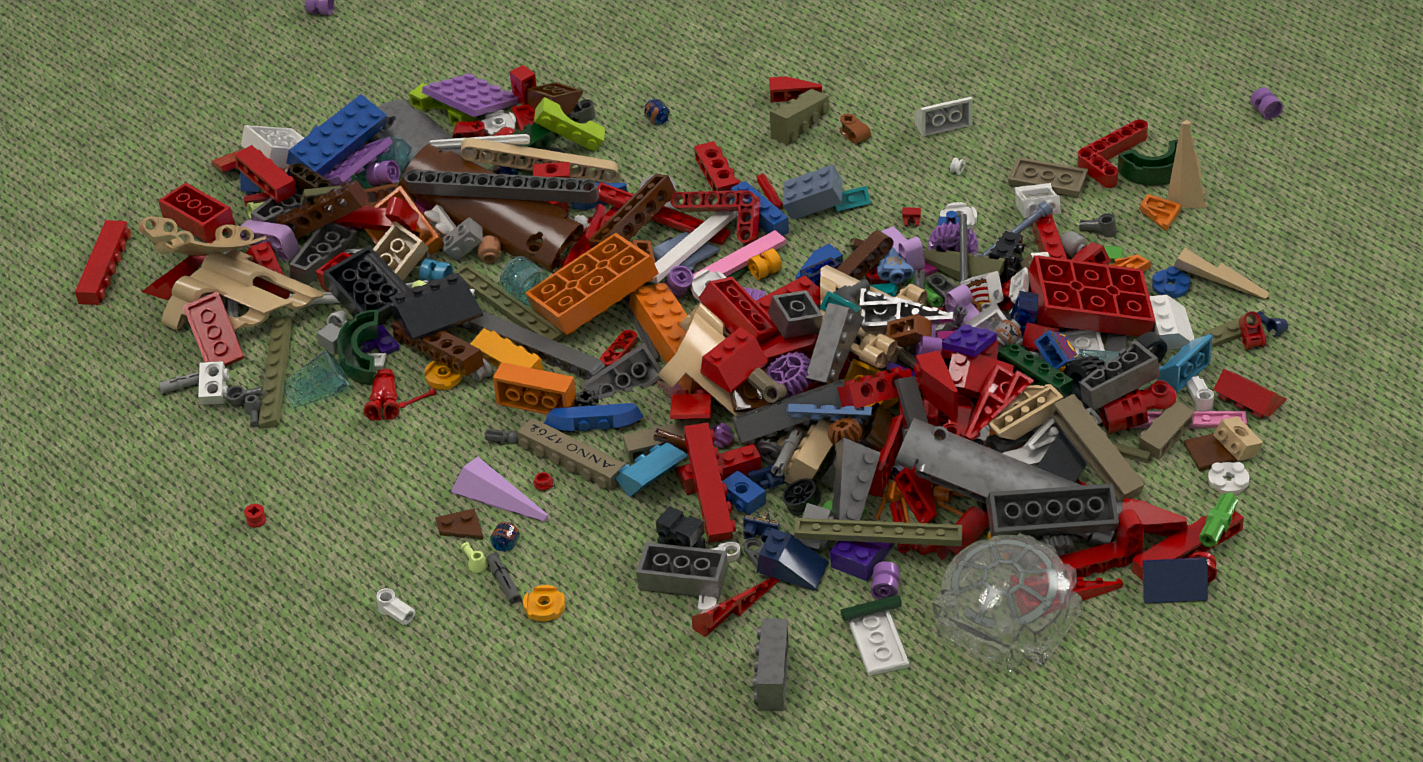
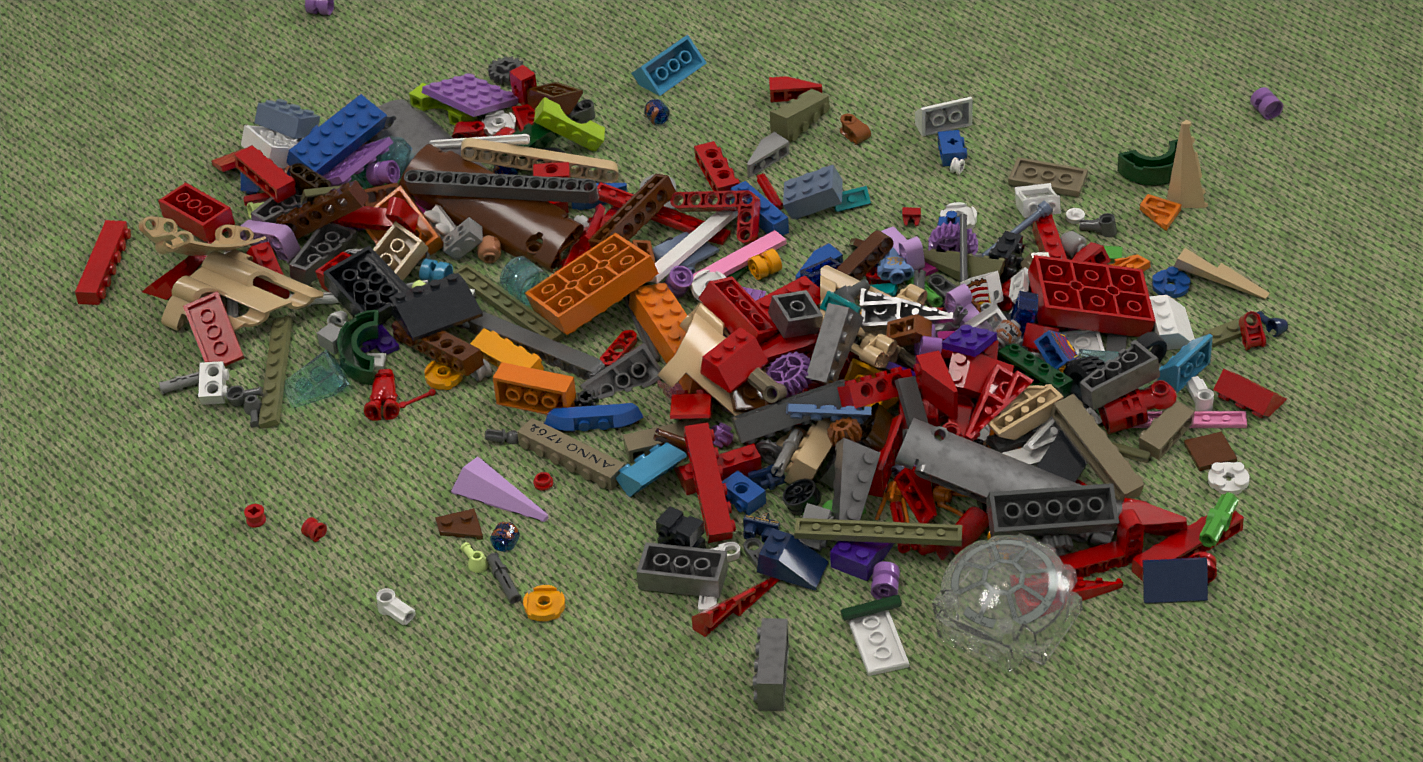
red beam [1077,119,1148,188] -> none
tan brick [1213,416,1263,461] -> none
none -> sand blue brick [254,99,320,139]
none -> red wheel [301,517,327,542]
none -> dark grey gear [488,56,525,85]
none -> dark azure slope [631,35,706,96]
none -> light grey slope [747,132,790,177]
none -> blue brick [938,130,967,166]
none -> white tile [1066,208,1085,224]

